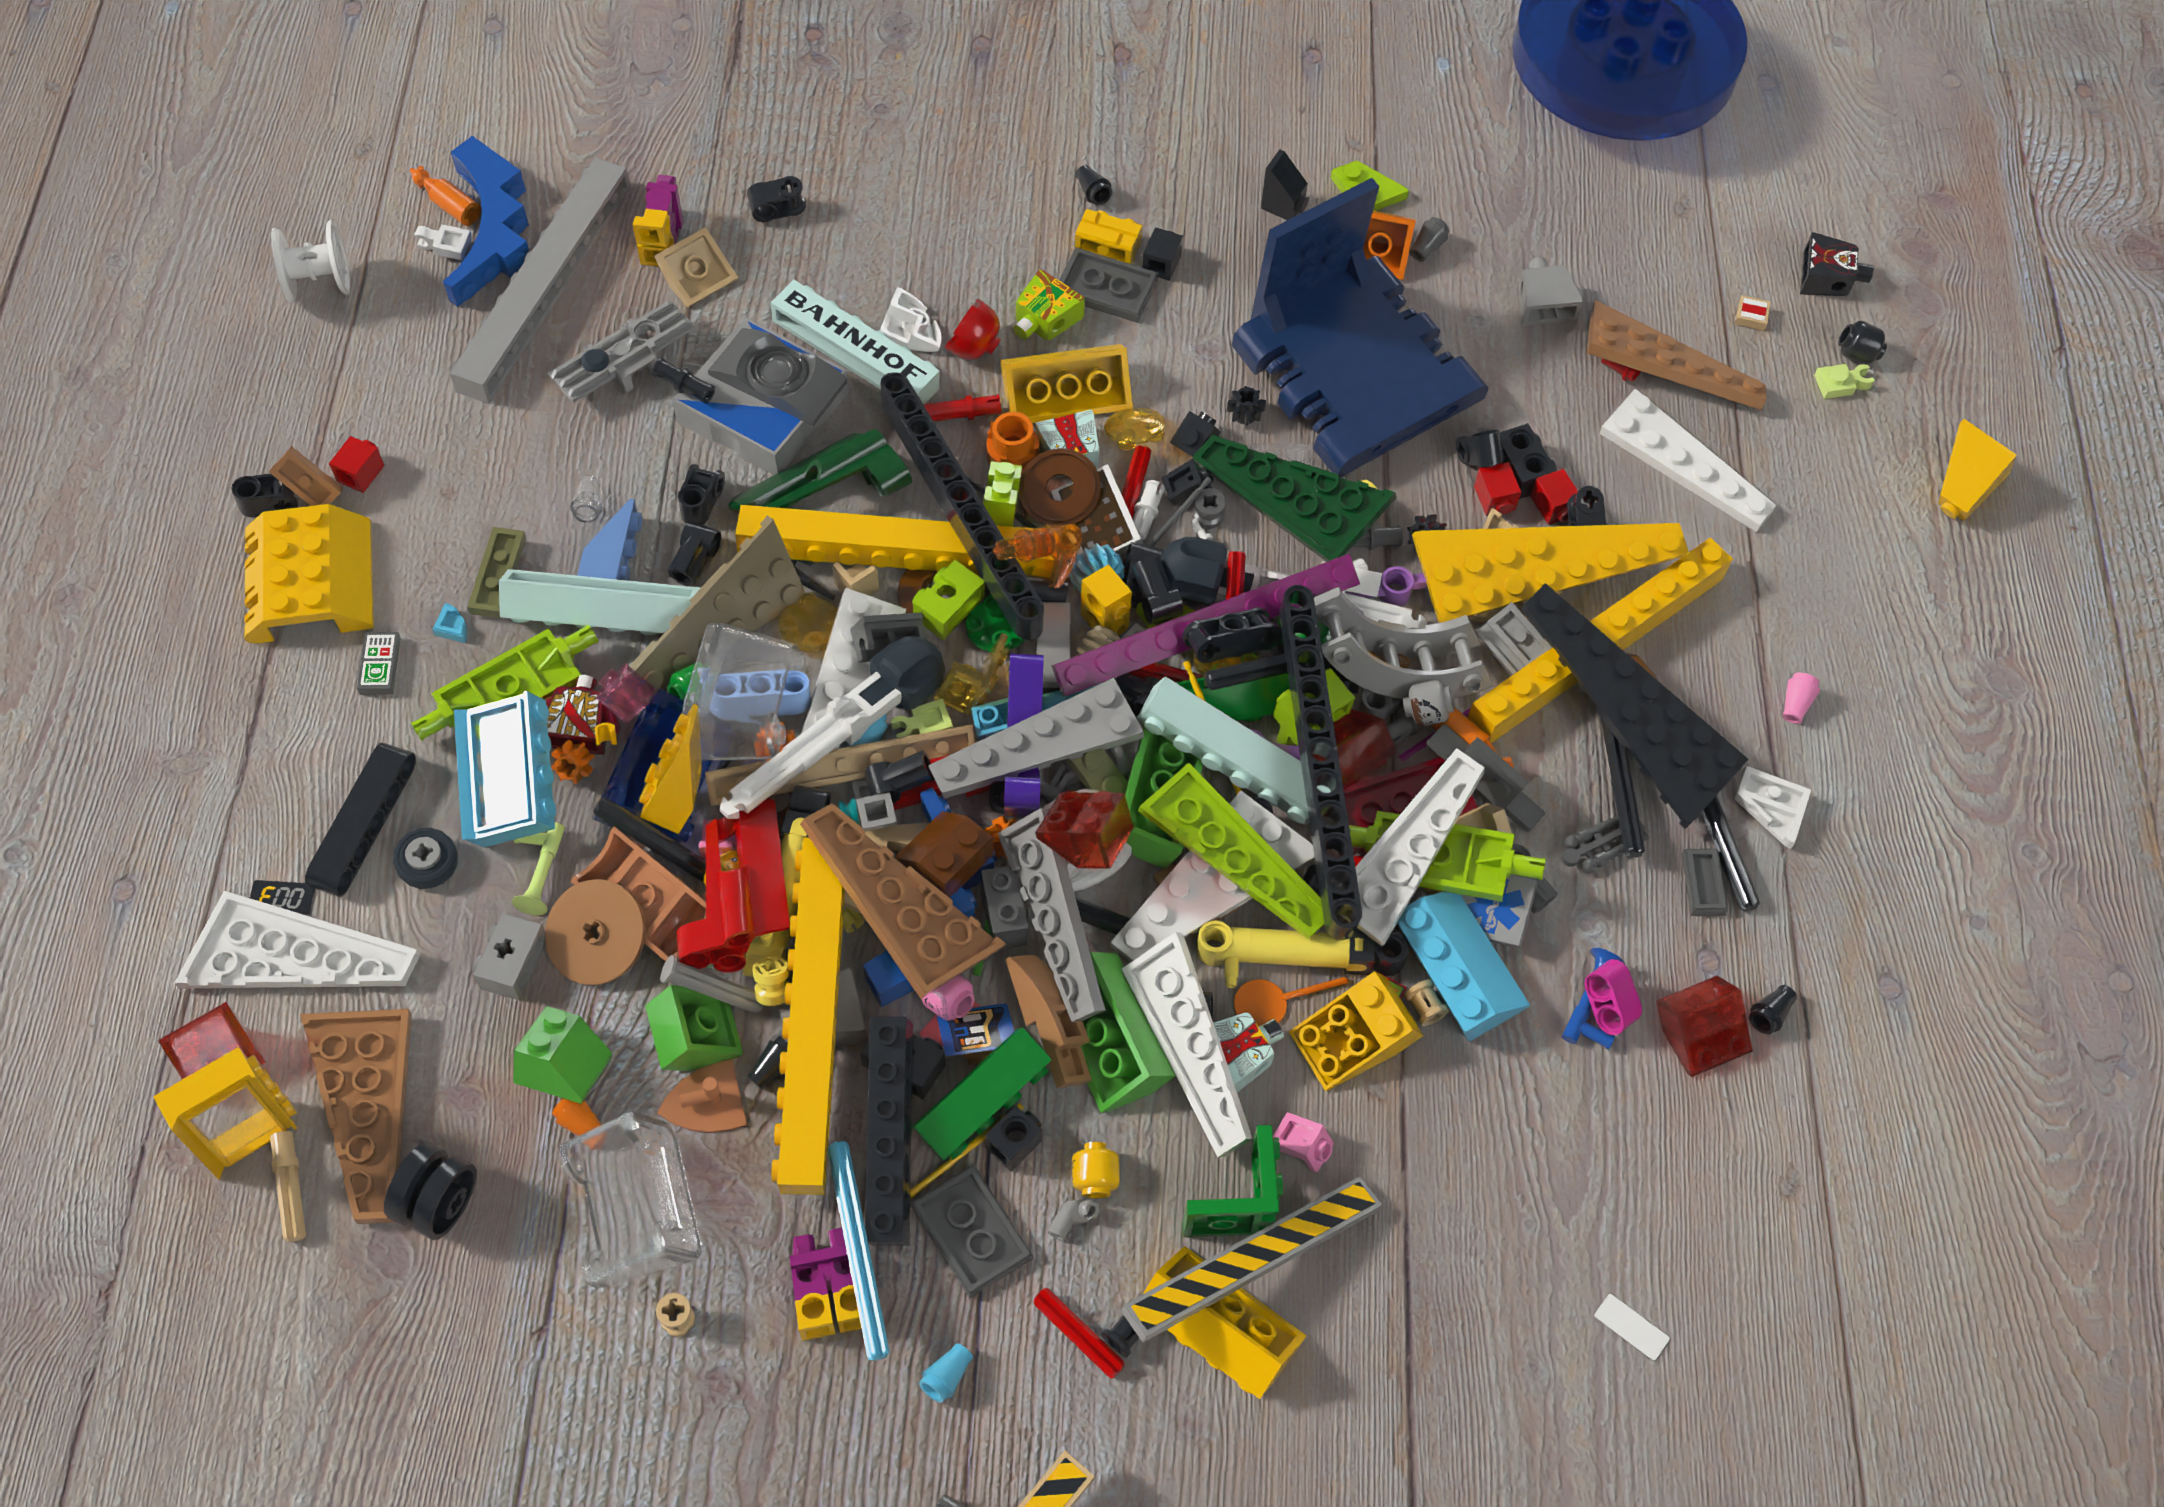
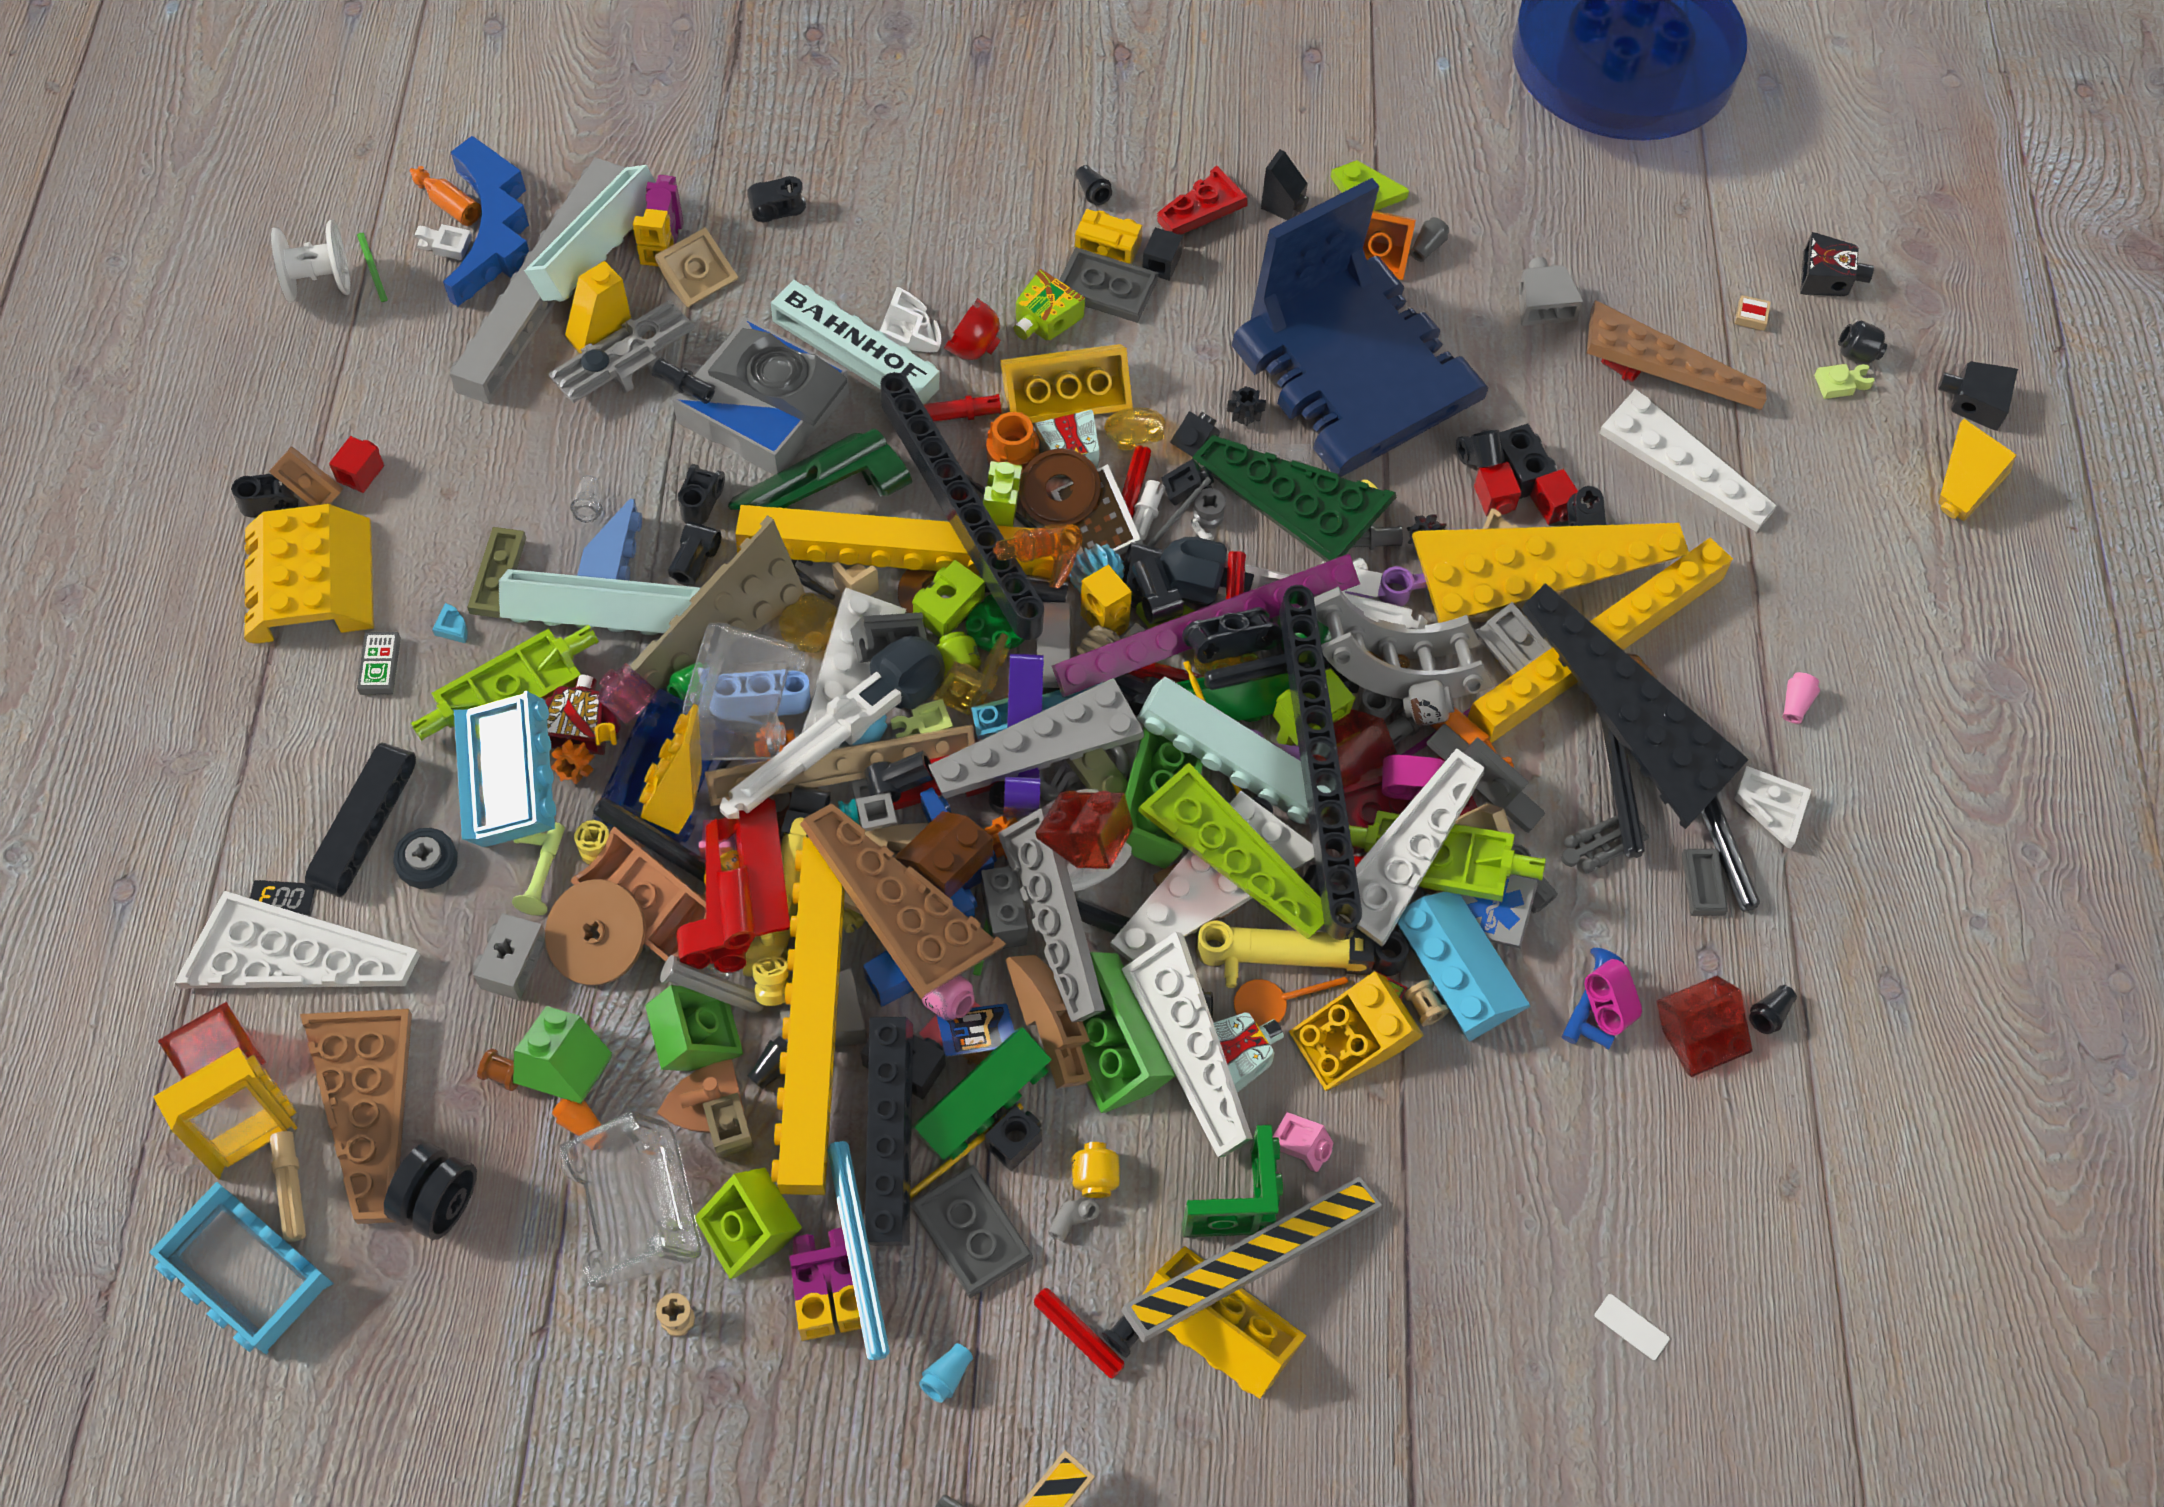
none -> window [149,1182,334,1355]
none -> bright green piece [357,233,388,302]
none -> dark orange bush [477,1048,519,1091]
none -> light aqua brick [524,165,656,302]
none -> yellow slope [565,261,632,353]
none -> light yellow wheel [574,820,609,865]
none -> lime slope [694,1167,802,1279]
none -> dark tan slope [703,1092,754,1158]
none -> lime head [936,631,981,683]
none -> red wing [1157,165,1248,235]
none -> dark pink beam [1382,755,1445,800]
none -> black torso [1938,361,2018,431]

